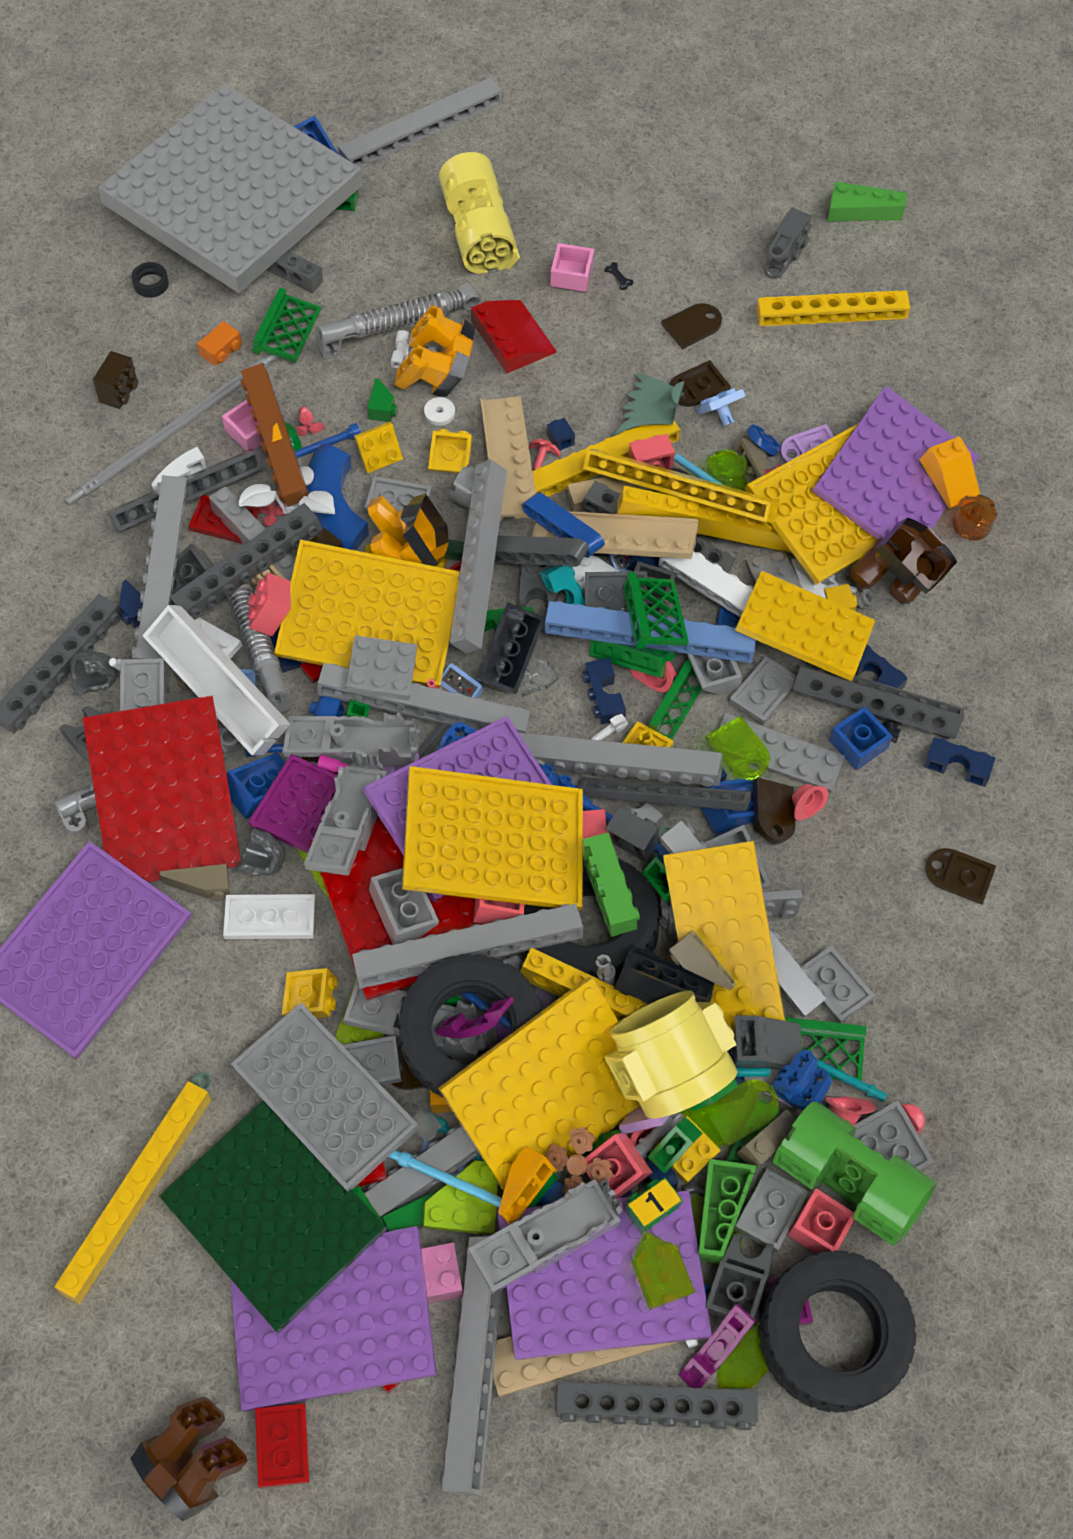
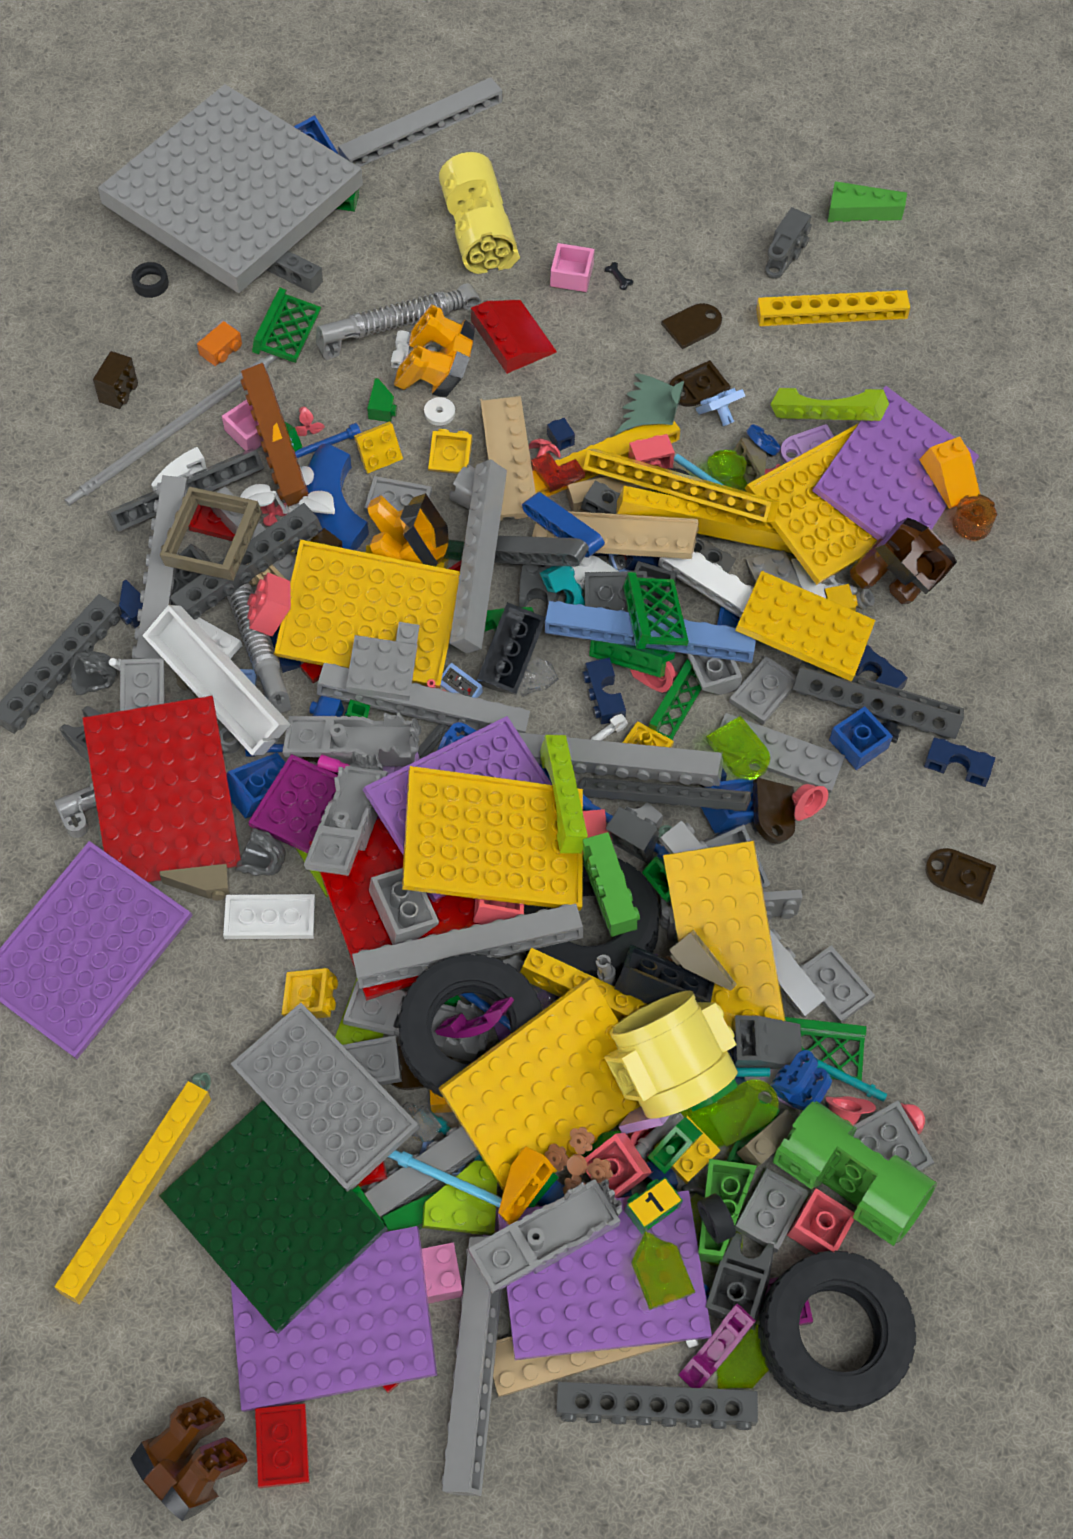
none -> dark tan window [160,487,262,581]
none -> light grey plate [396,622,420,644]
none -> clear red plate [531,452,585,492]
none -> lime arch [540,735,588,853]
none -> black tyre [698,1193,736,1244]
none -> lime arch [770,388,889,421]

